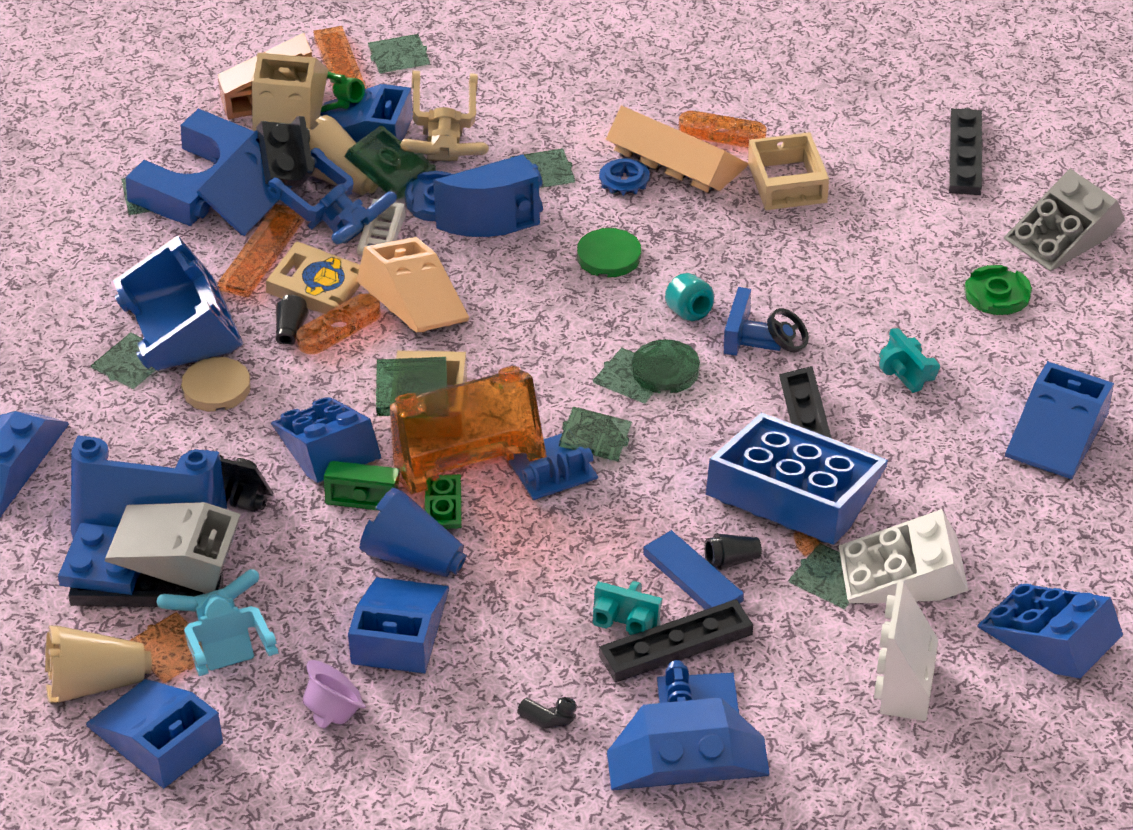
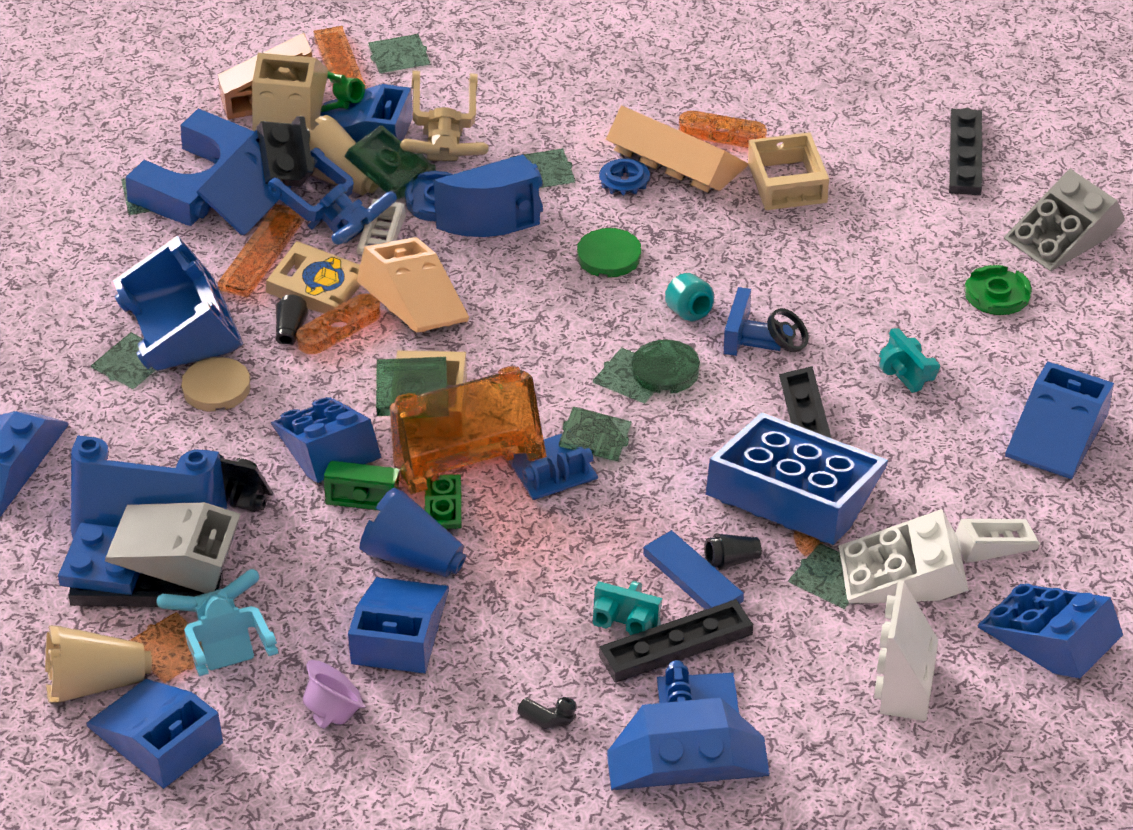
none -> white slope [955,519,1040,563]

